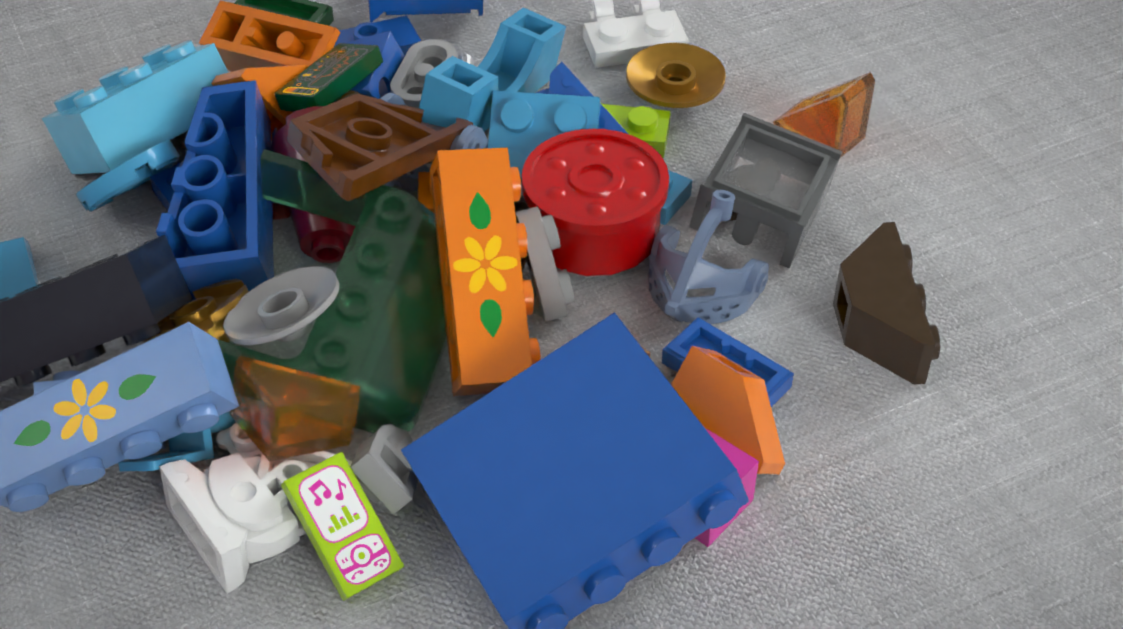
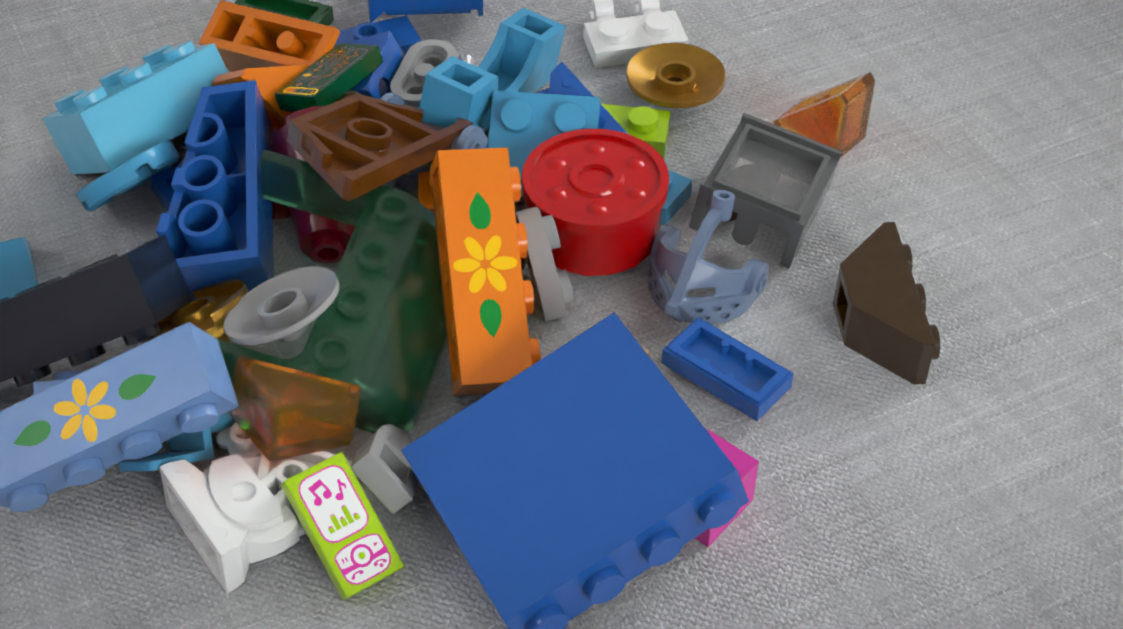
orange slope [671,346,785,475] -> none

